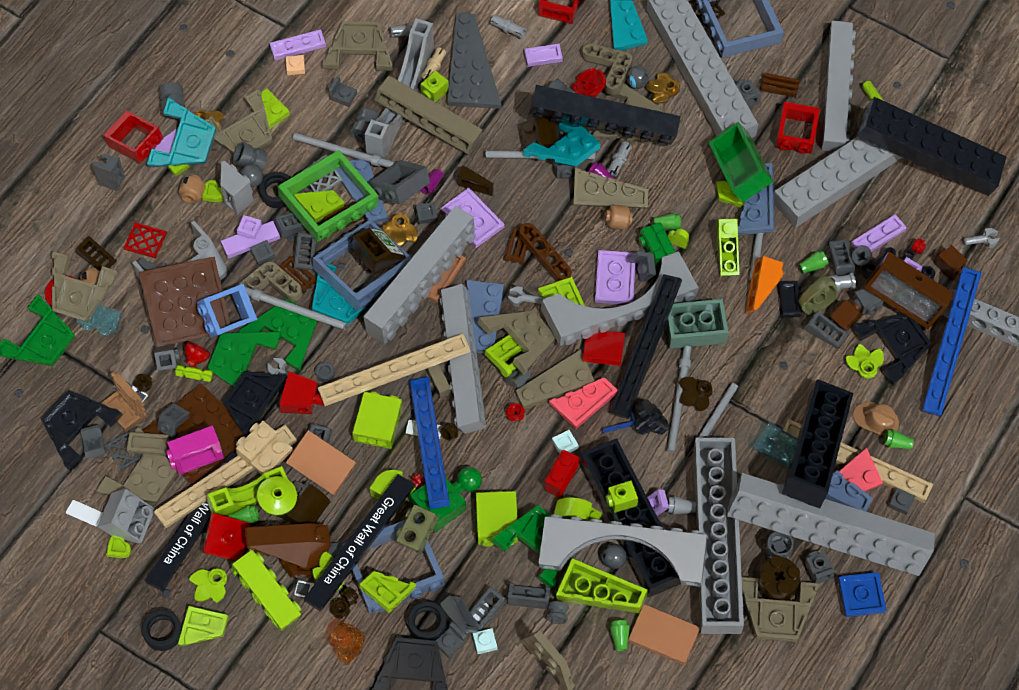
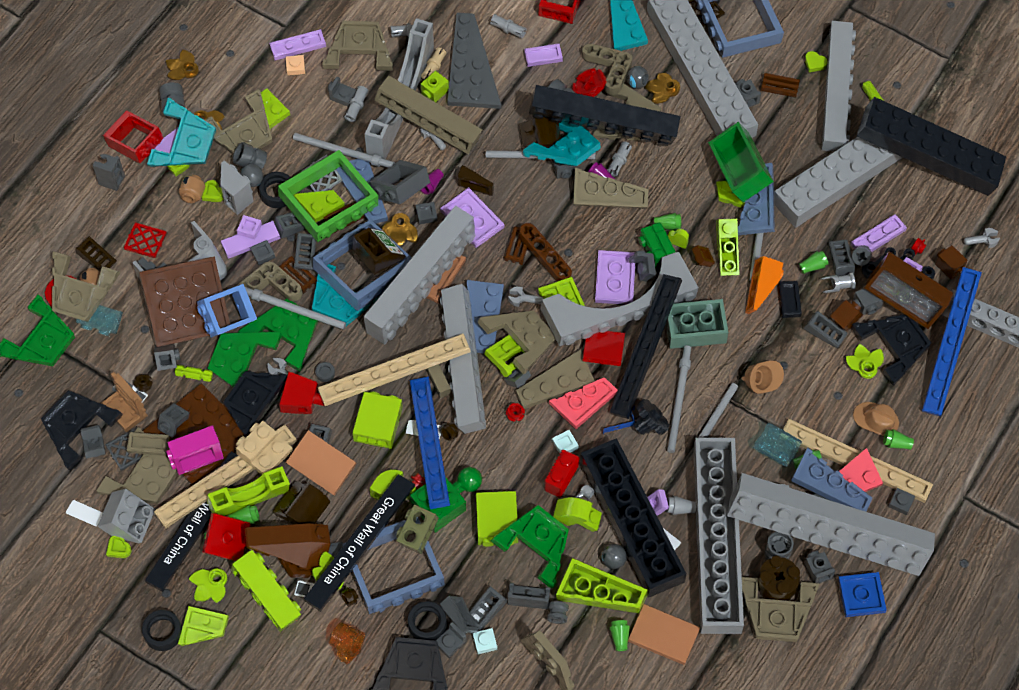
red brick [184,342,210,367] -> none
lime dish [257,476,297,515] -> none
dark brown plate [330,599,350,619] -> none
dark grey wheel [350,109,379,143] -> none
lime wing [359,571,416,613] -> none
light grey arch [539,515,707,587] -> none
medium nougat head [604,204,633,230] -> none
lime brick [606,481,638,513] -> none
dark brown plate [678,377,713,412] -> none
red window [775,102,820,154] -> none
black brick [782,379,854,508] -> none
olive piece [798,276,838,315] -> none
none -> pearl gold plate [166,50,199,80]
none -> light grey pin [344,86,369,122]
none -> light grey bar [421,127,446,150]
none -> light grey hand [574,485,595,499]
none -> reddish brown plate [692,245,715,267]
none -> medium nougat piece [741,361,784,394]
none -> lime tile [805,51,828,73]

